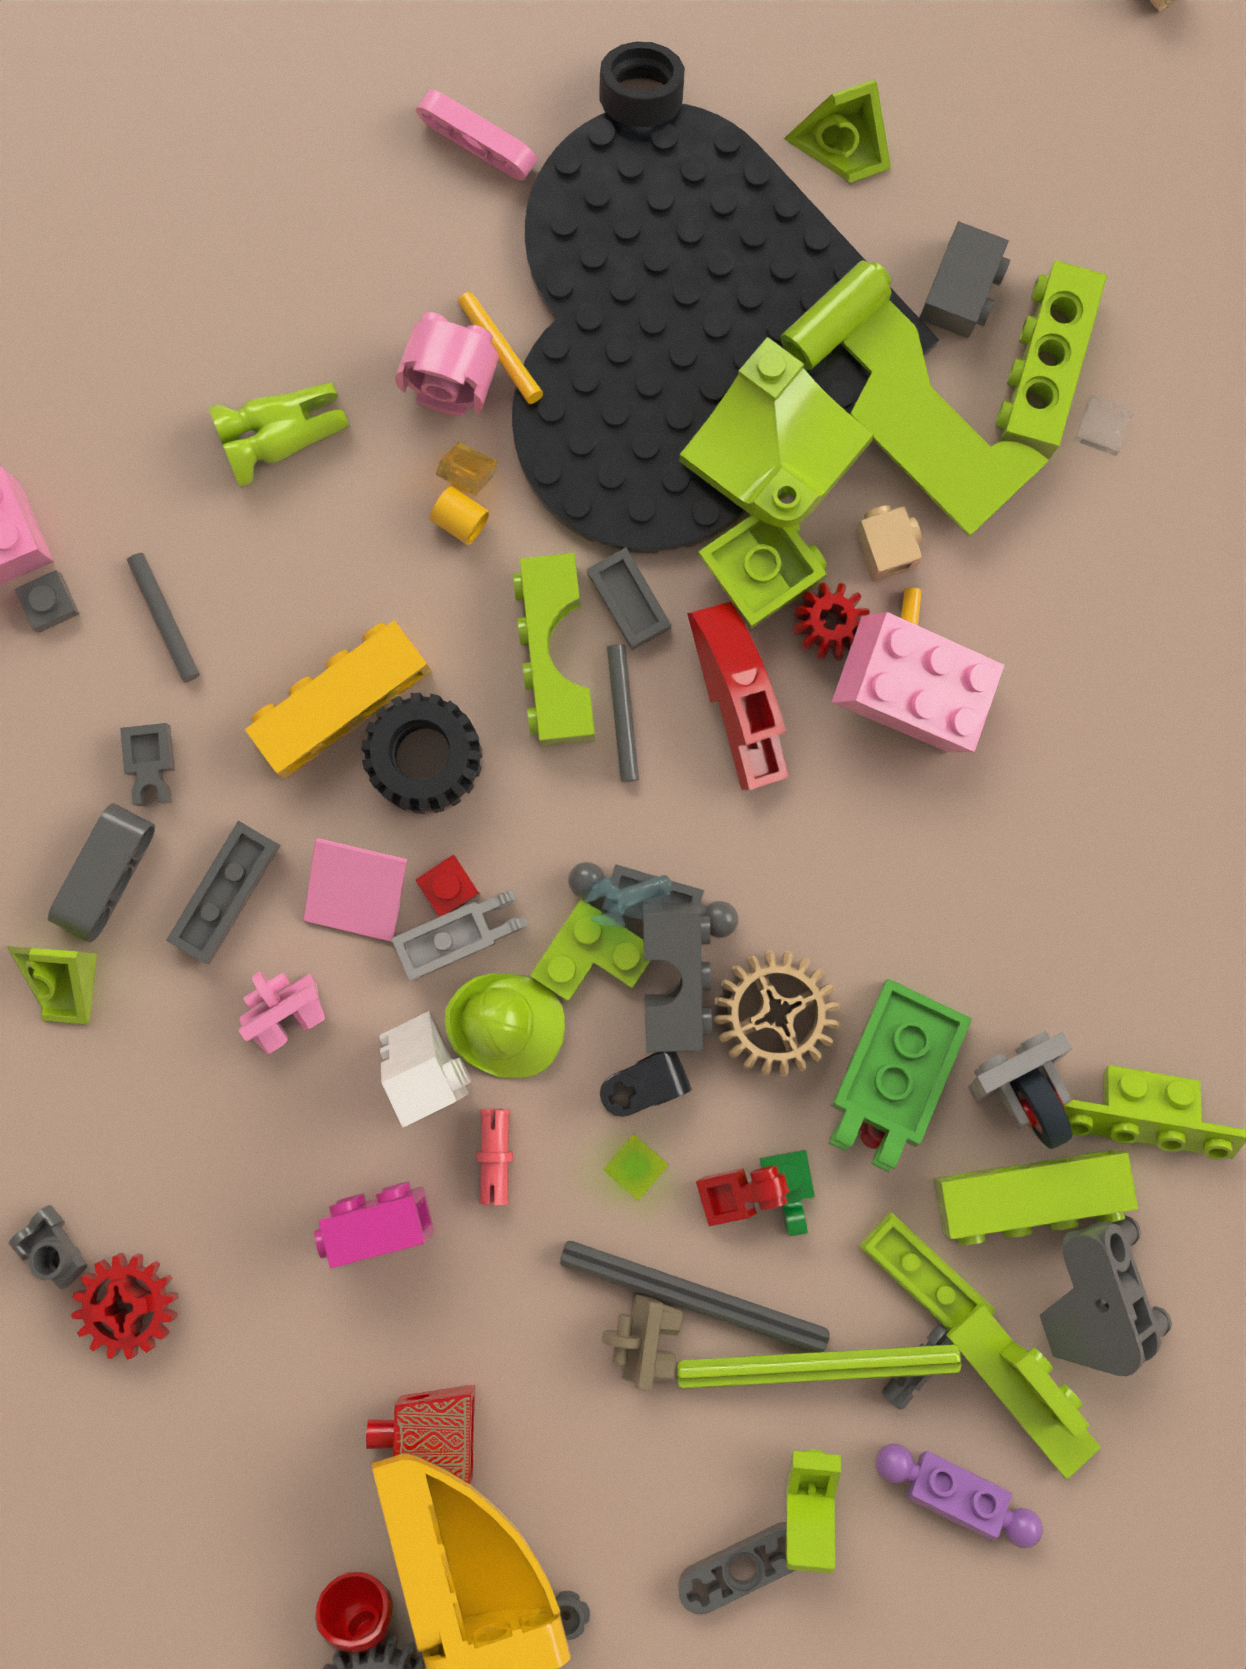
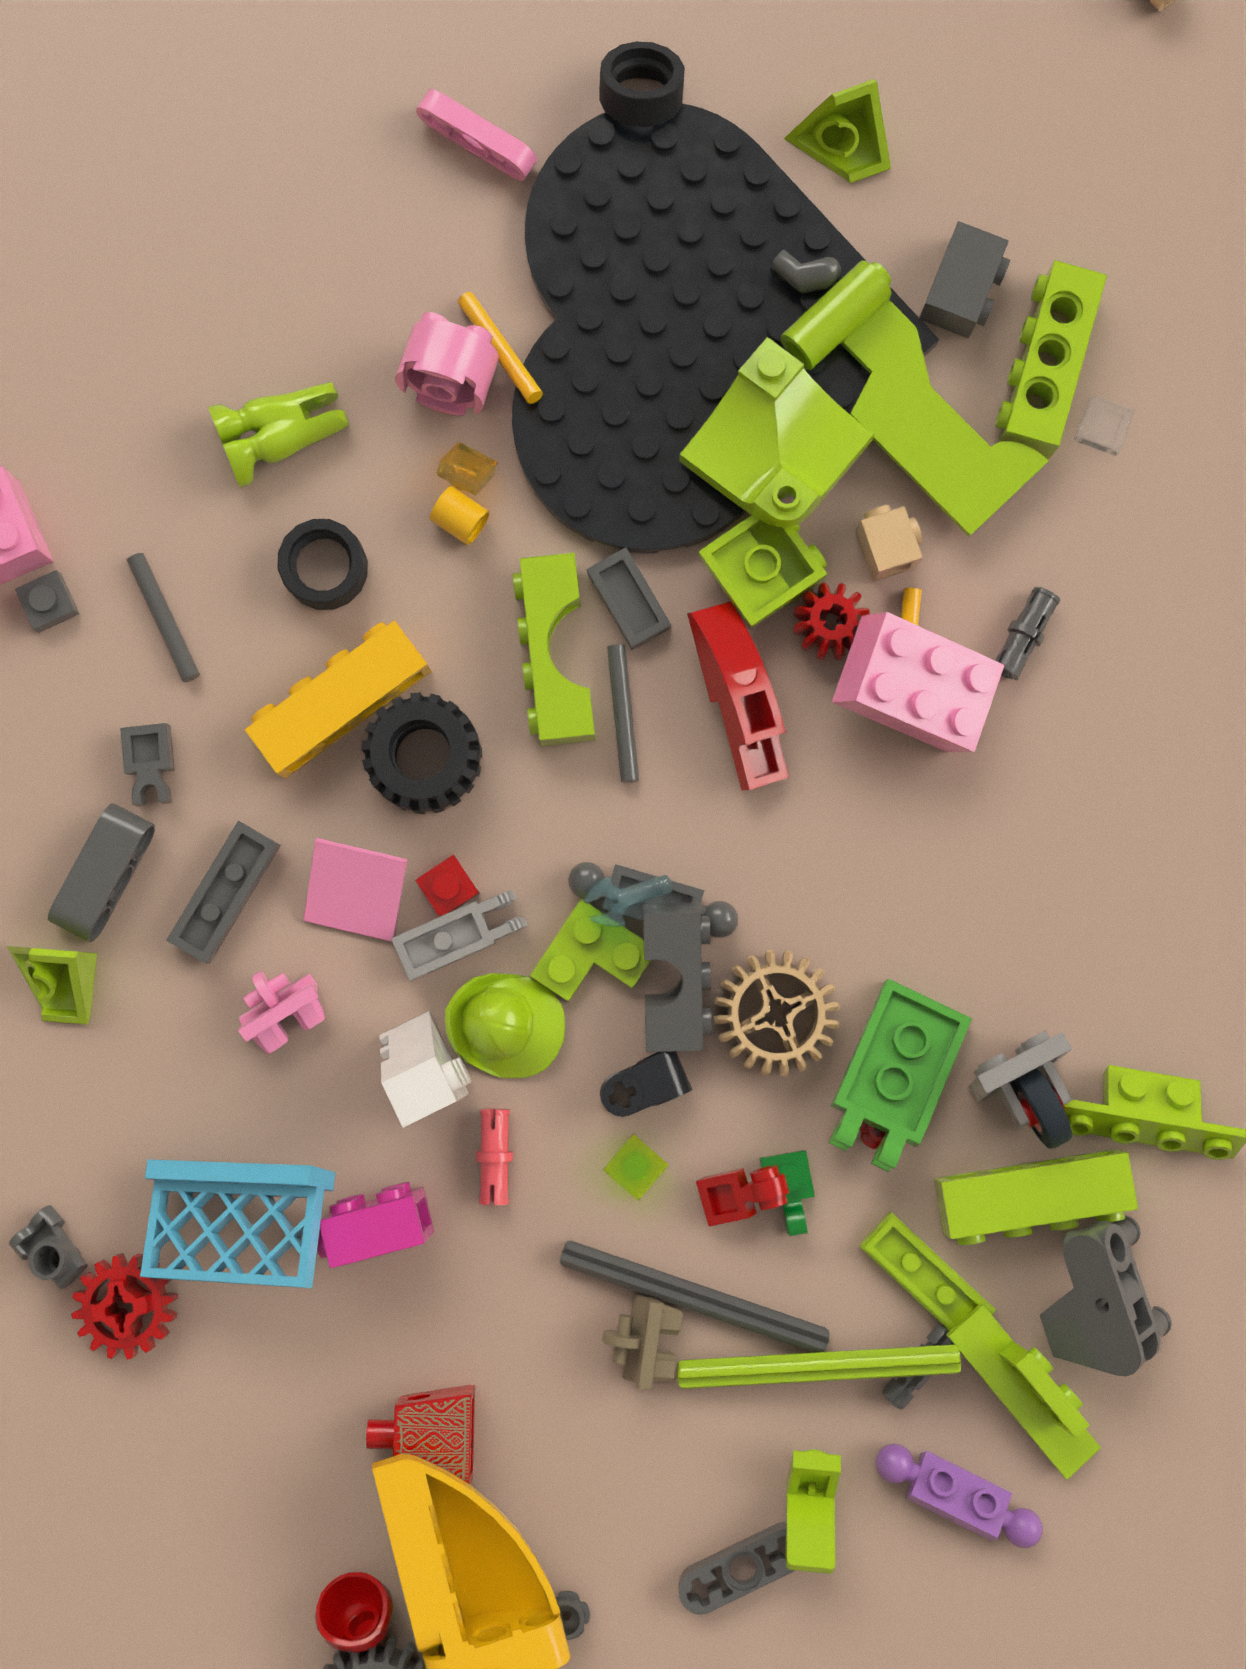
none -> medium azure fence [140,1159,336,1289]
none -> black tyre [278,519,368,610]
none -> dark grey arm [770,249,841,293]
none -> dark grey pin [995,586,1060,680]

